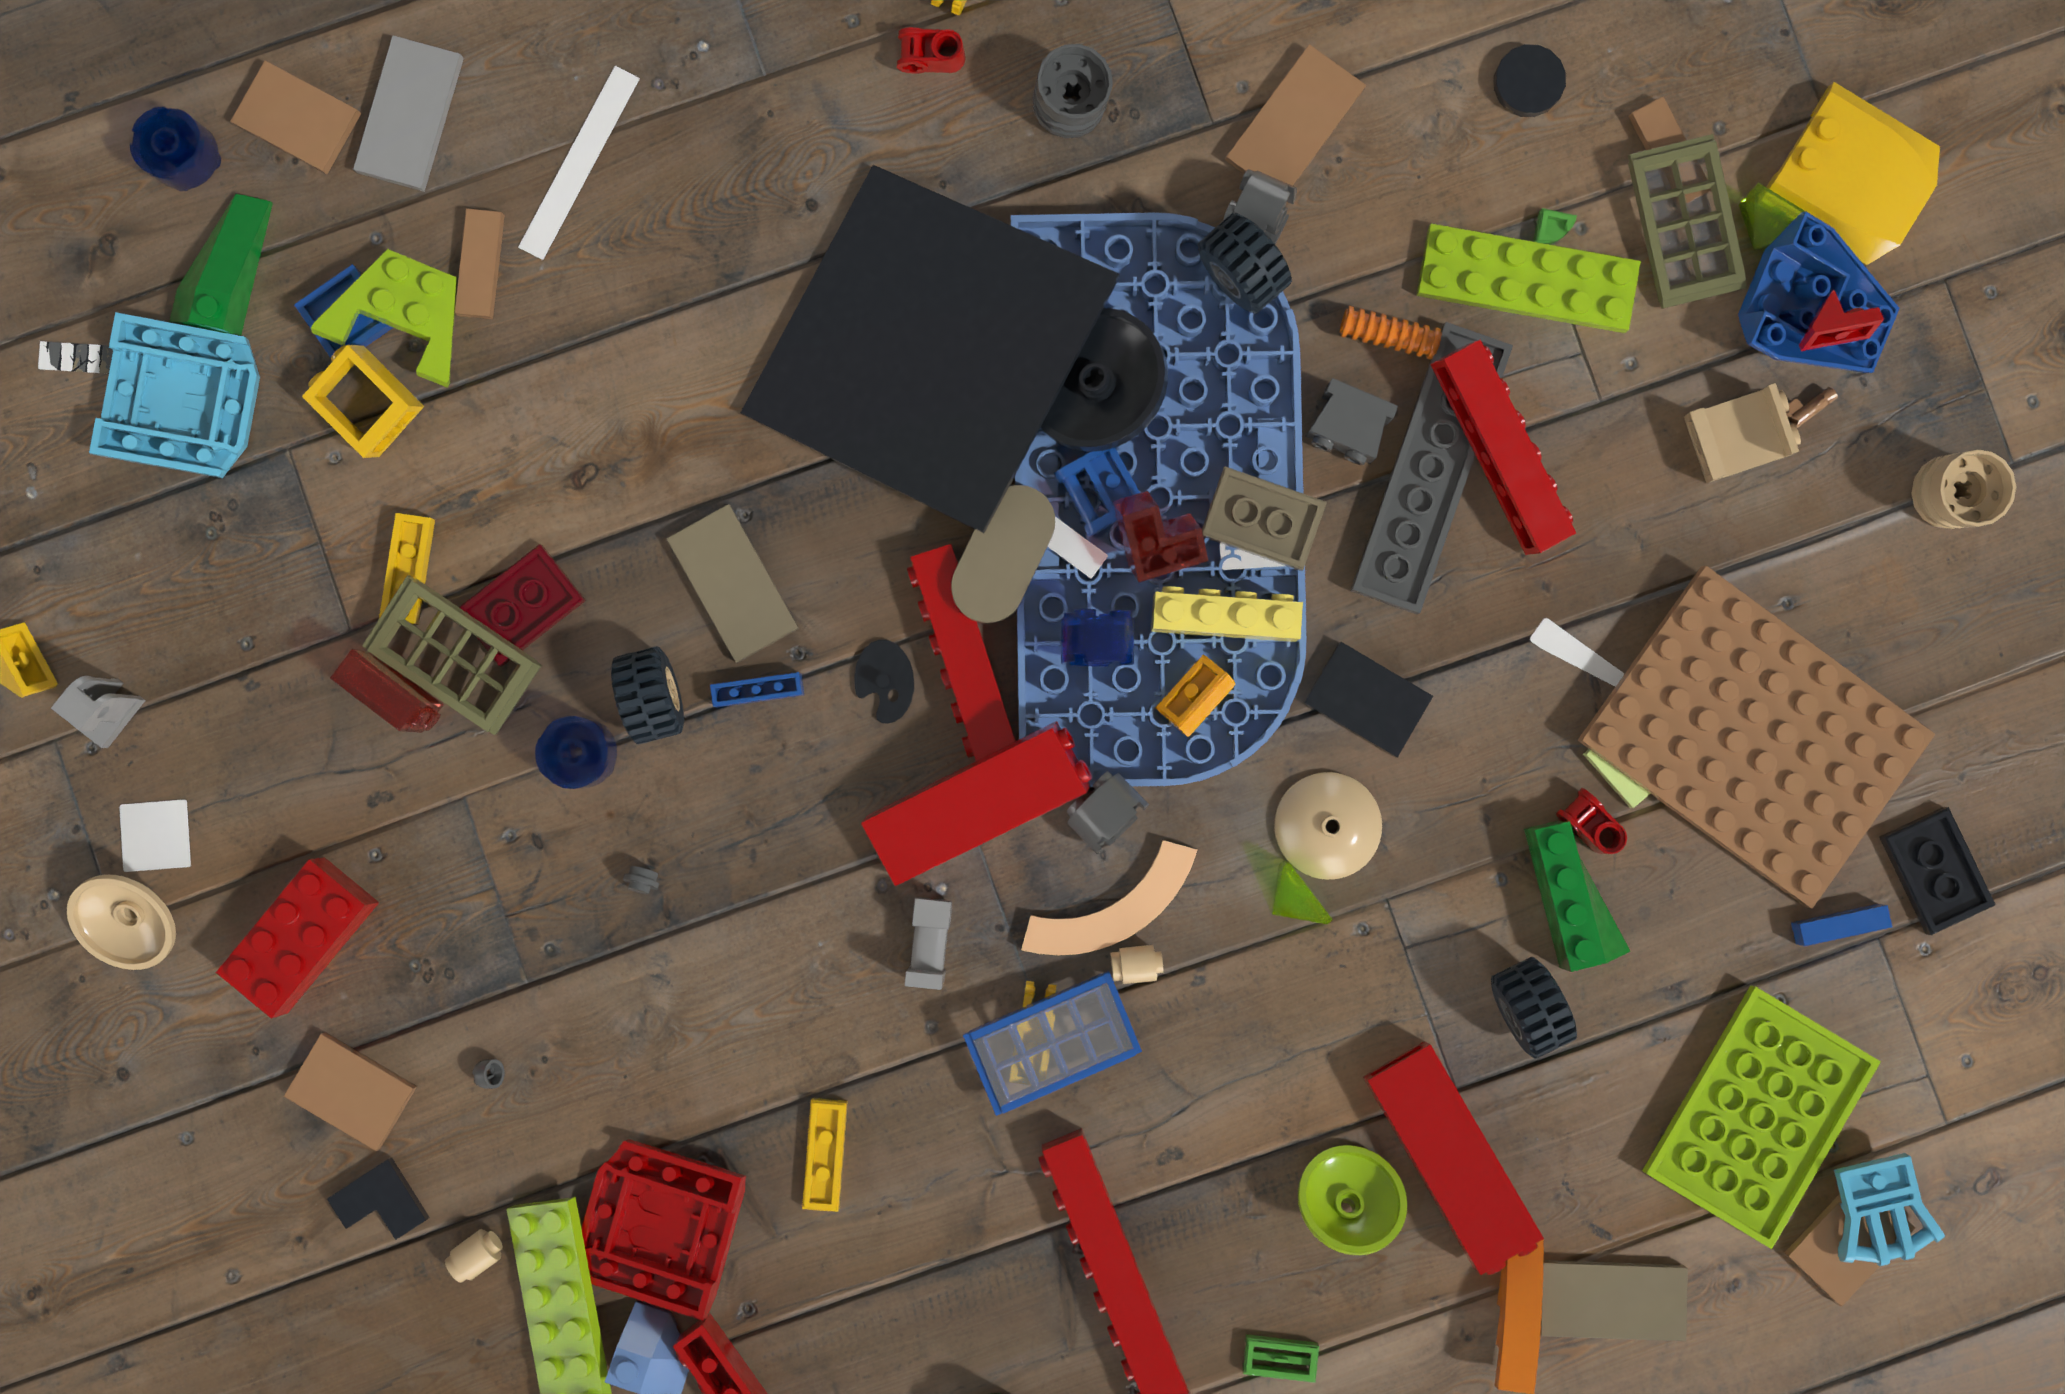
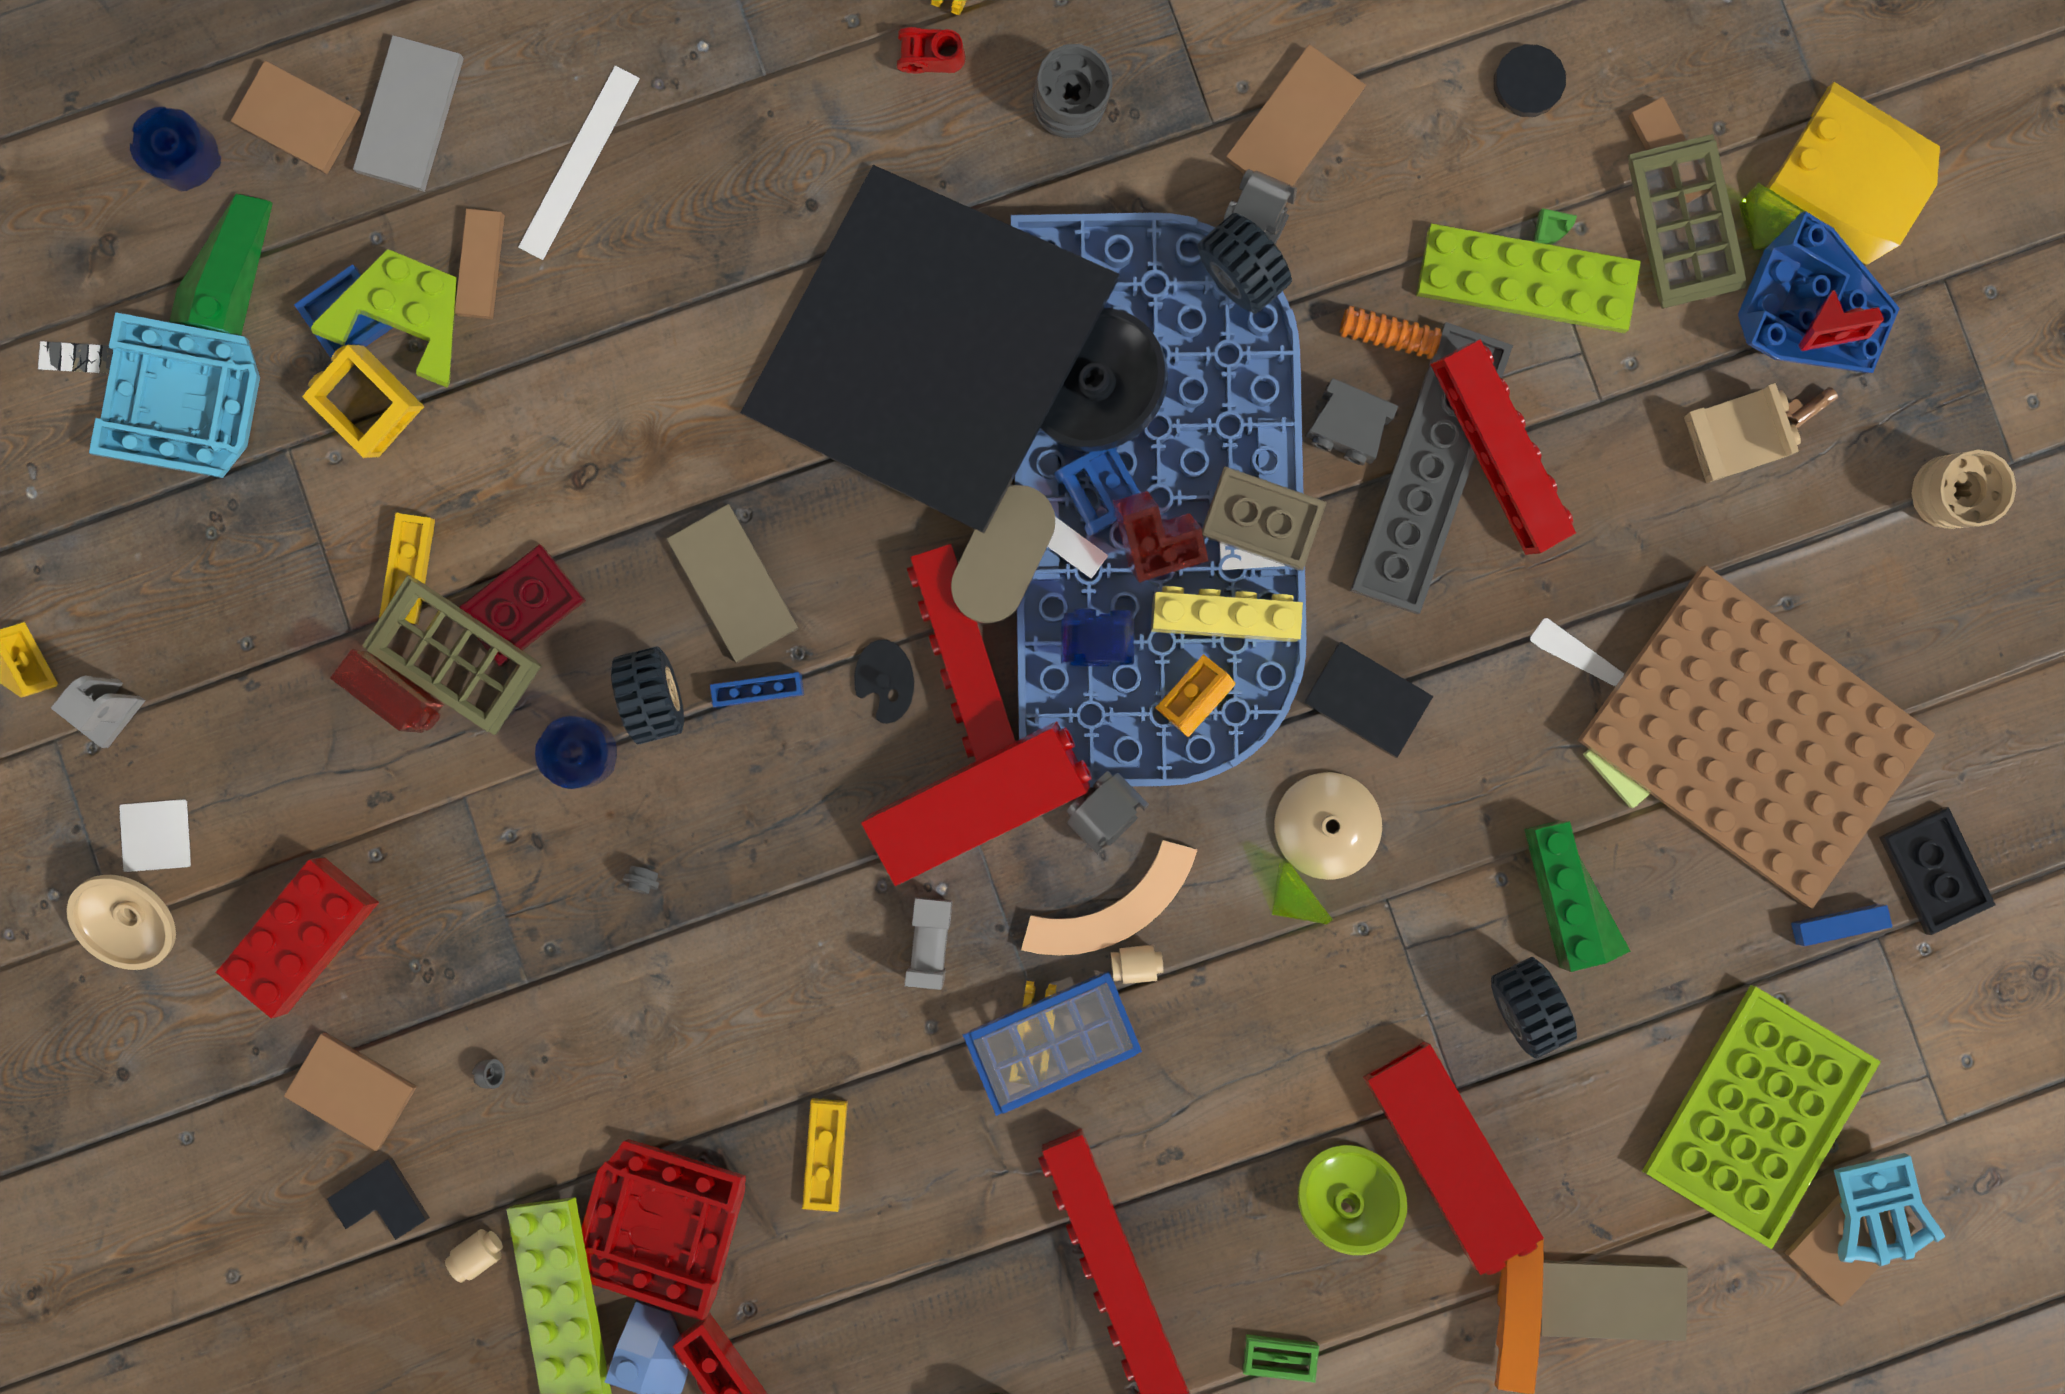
red piece [1556,788,1627,854] -> none

